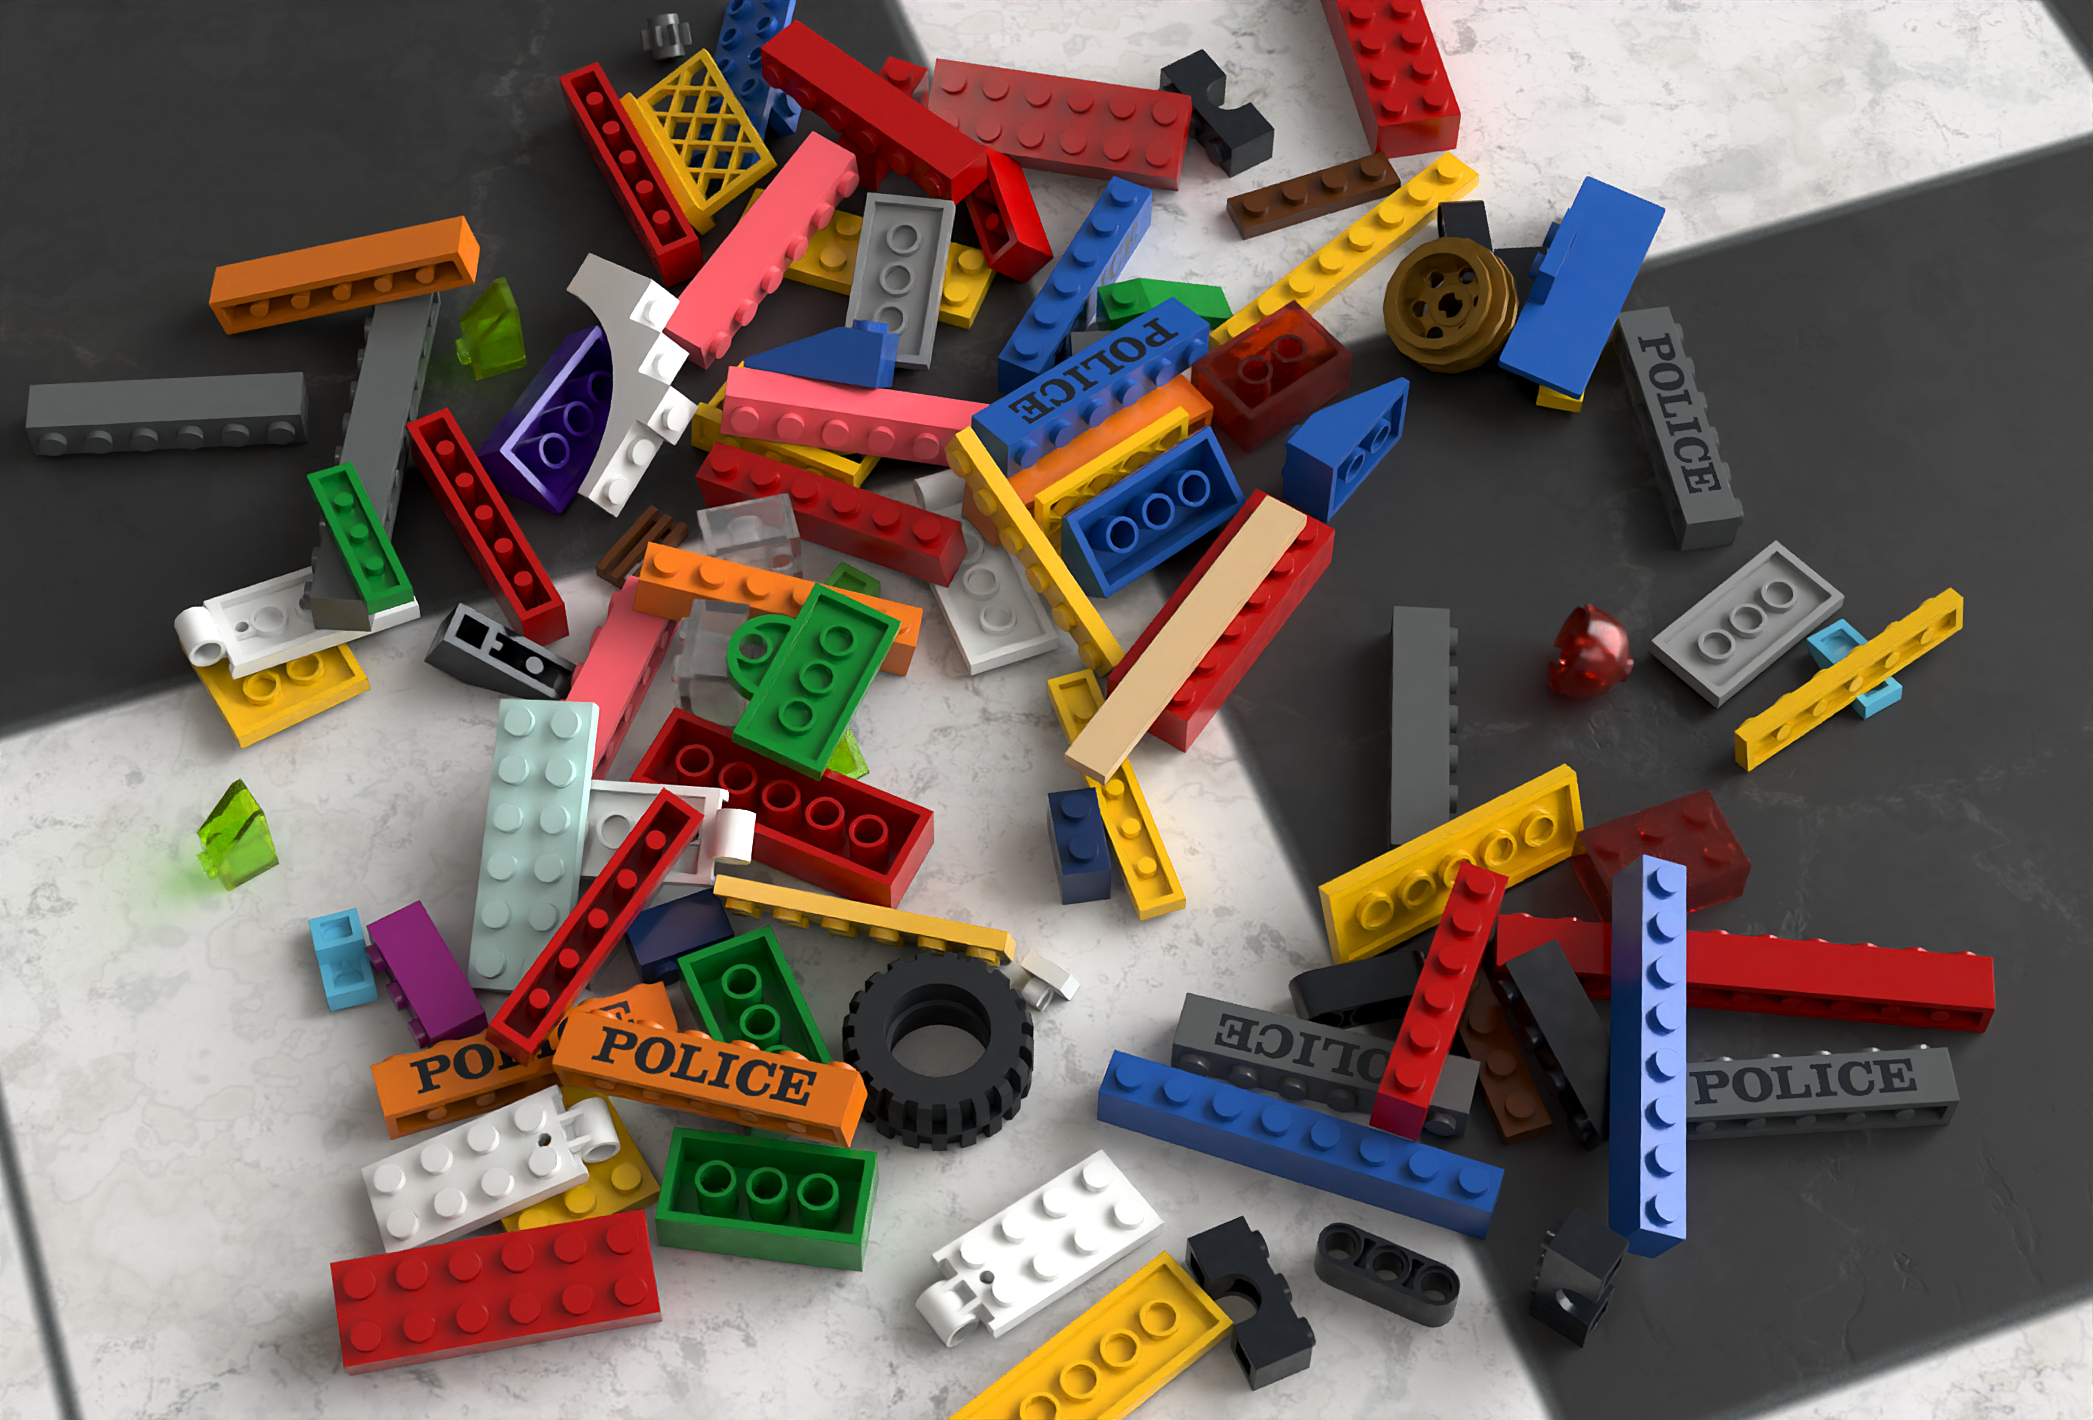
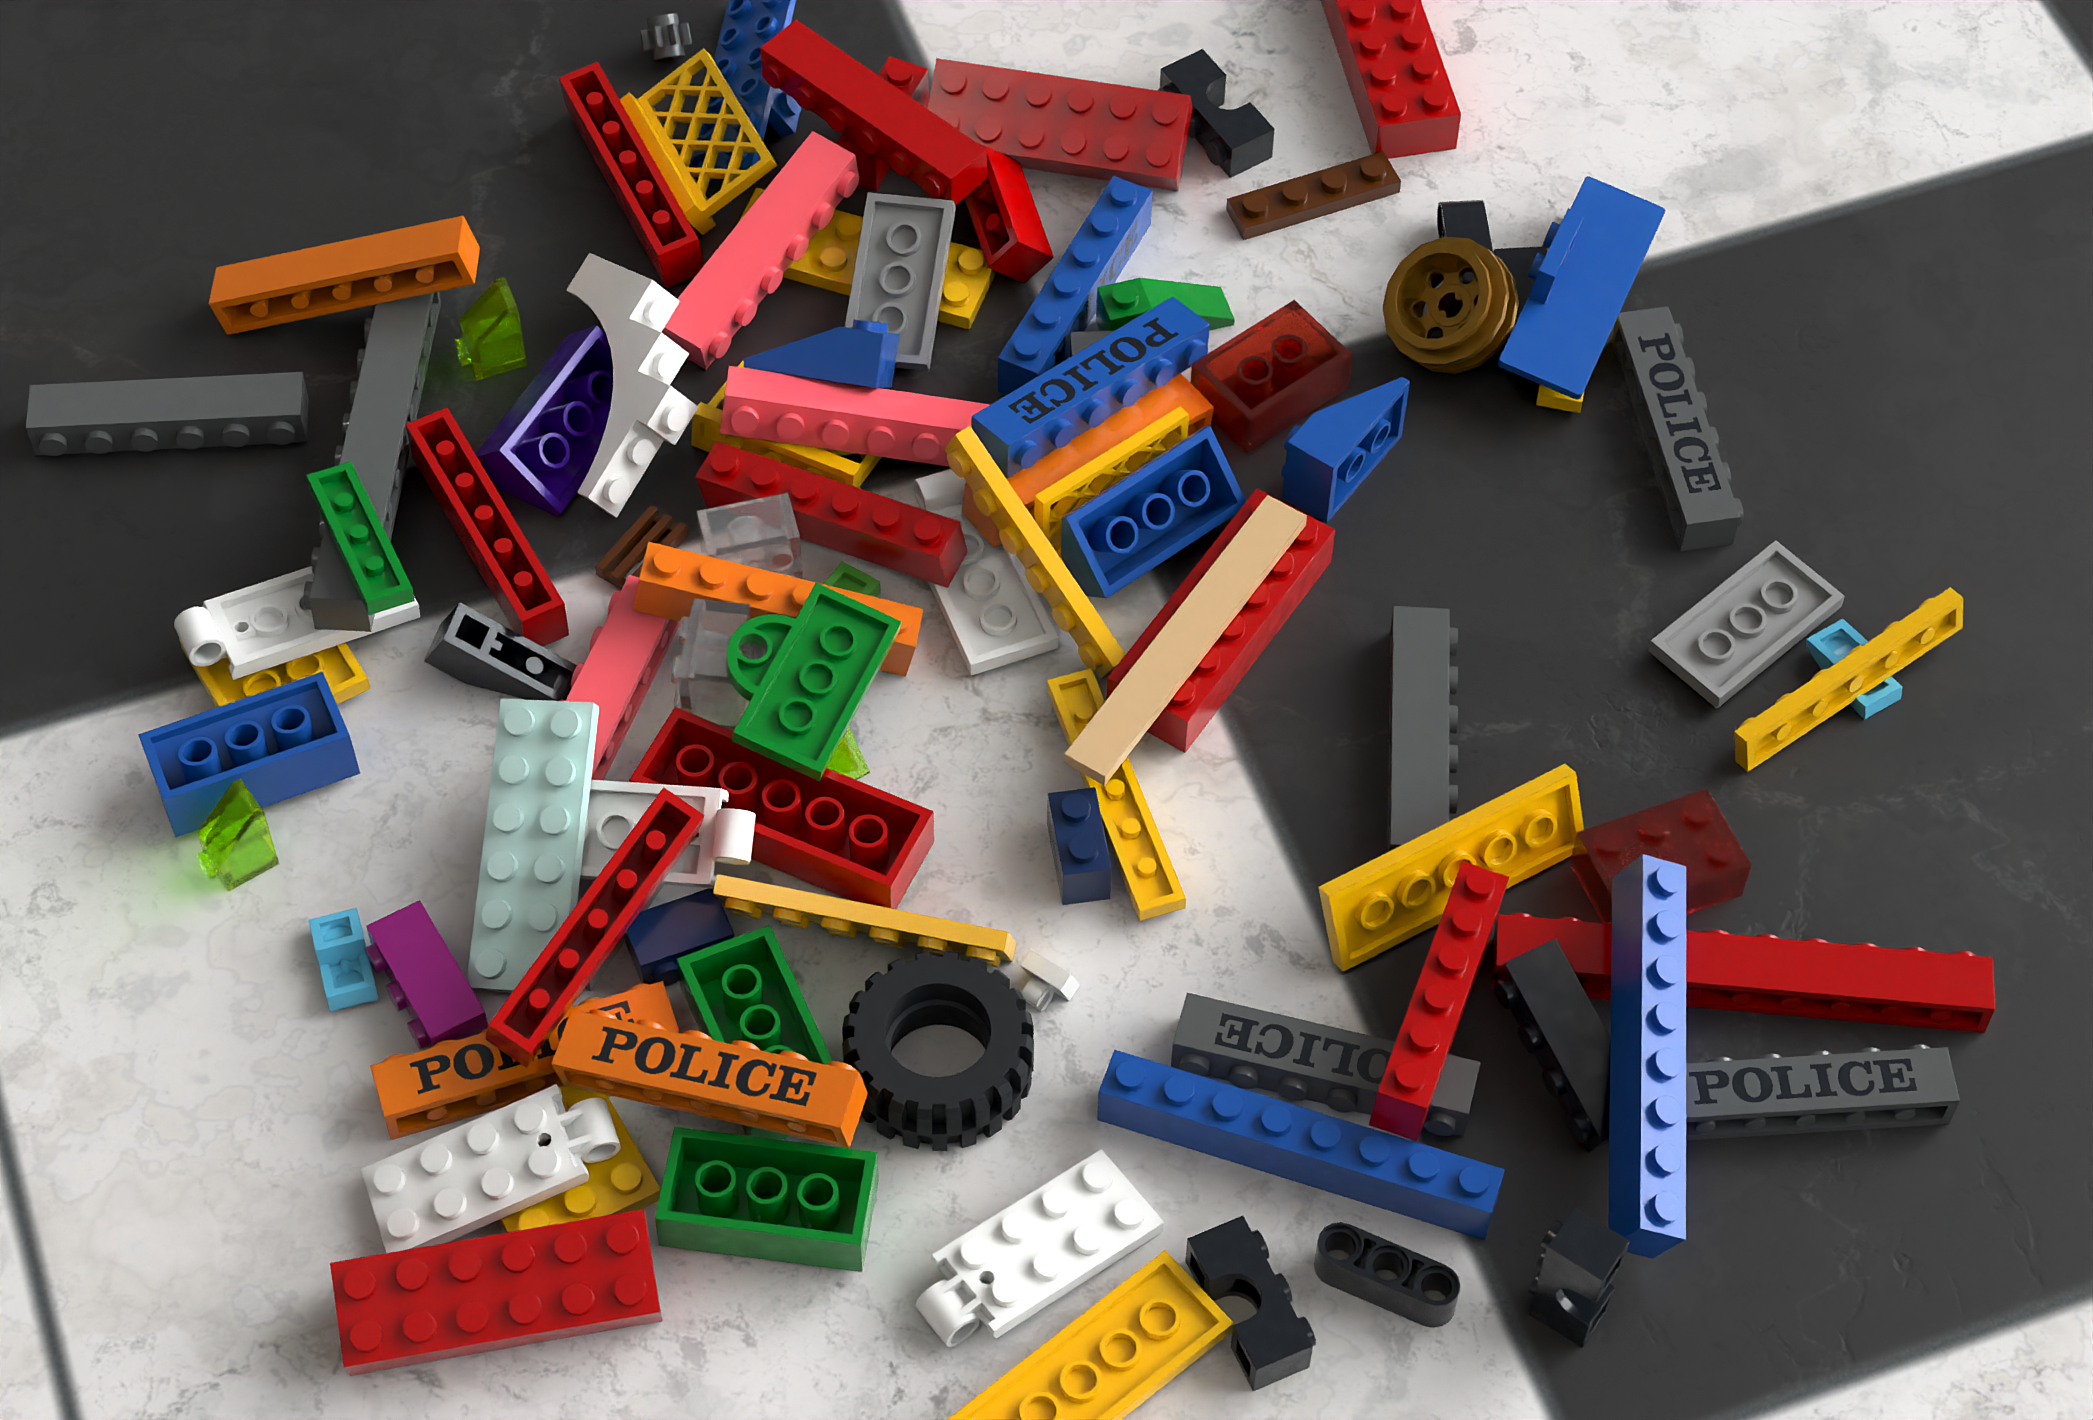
yellow plate [1208,151,1479,370] -> none
black beam [1288,950,1426,1029] -> none
reddish brown plate [1455,964,1553,1146] -> none
clear red cylinder [1547,604,1634,700] -> none
none -> blue slope [138,672,360,838]

